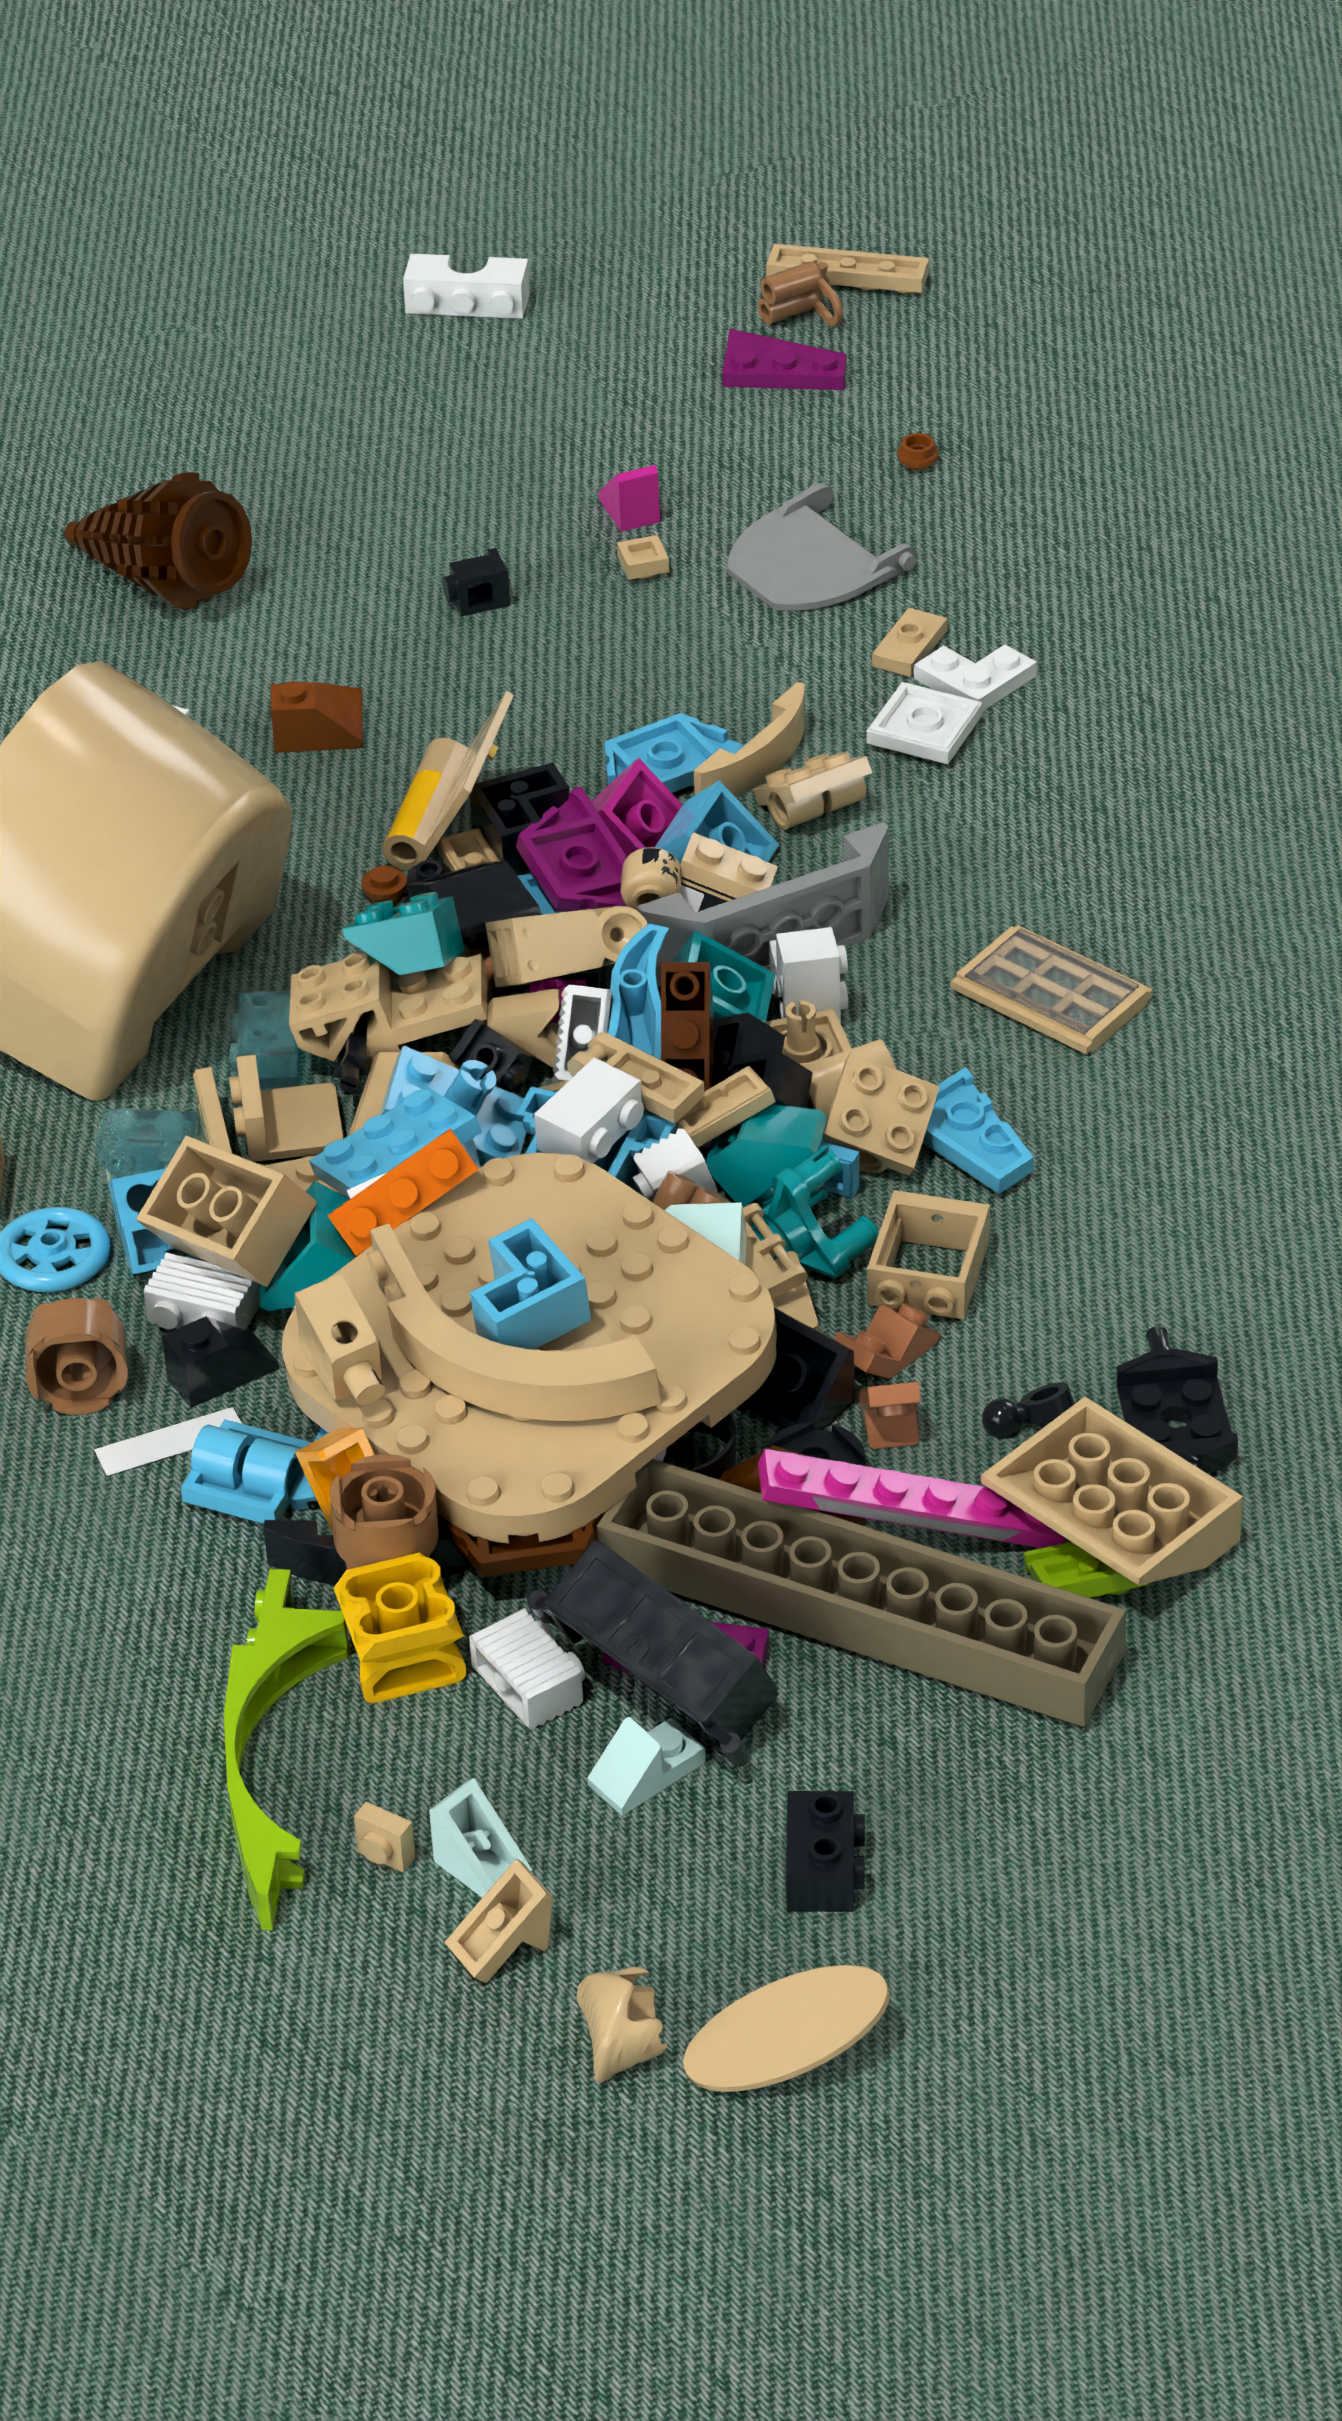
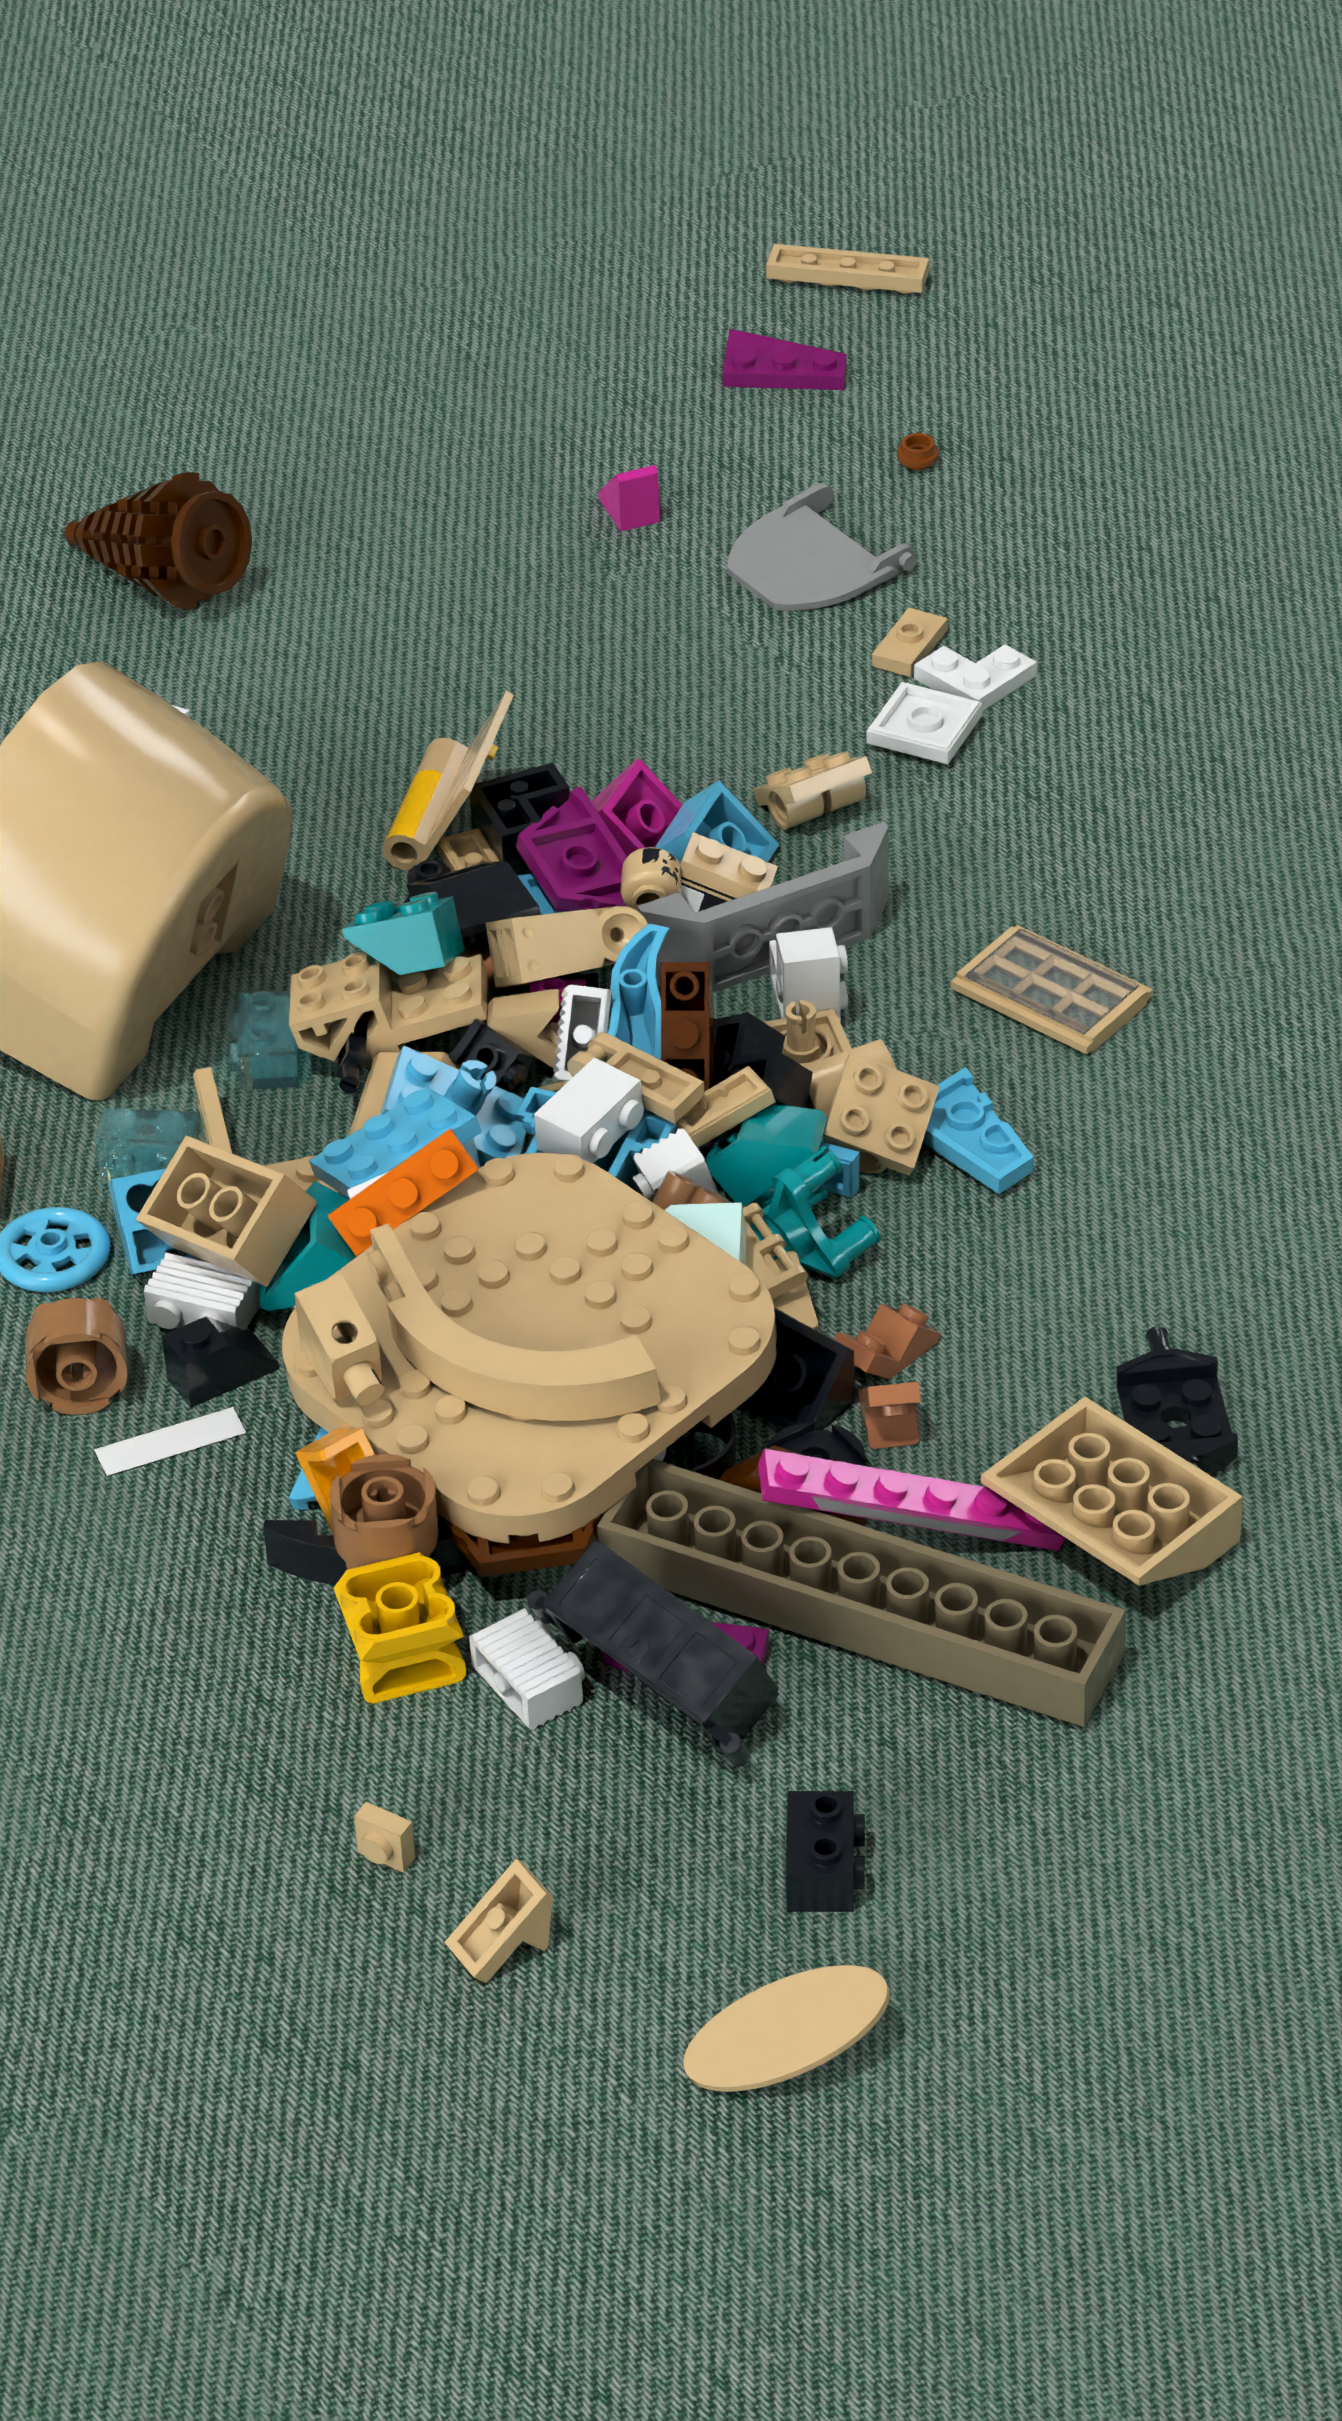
medium azure plate [181,1419,312,1524] -> none
lime slope [224,1569,349,1930] -> none
tan bracket [229,1055,343,1162] -> none
dark orange slope [271,681,363,753] -> none
dark orange plate [361,865,407,905] -> none
white arch [403,254,530,319] -> none
light aqua slope [429,1778,532,1898] -> none
black brick [442,548,510,616] -> none
medium azure brick [470,1218,591,1350] -> none
tan hair [576,1967,667,2083] -> none
light aqua slope [587,1717,706,1816] -> none
medium azure wing [604,713,751,793] -> none
tan plate [617,535,669,580] -> none
teal slope [672,930,775,1023] -> none
tan slope [694,682,805,798] -> none
medium nougat piece [758,262,843,327] -> none
tan window [867,1190,990,1320] -> none
black plate [982,1382,1075,1438] -> none
lime plate [1023,1542,1148,1598] -> none

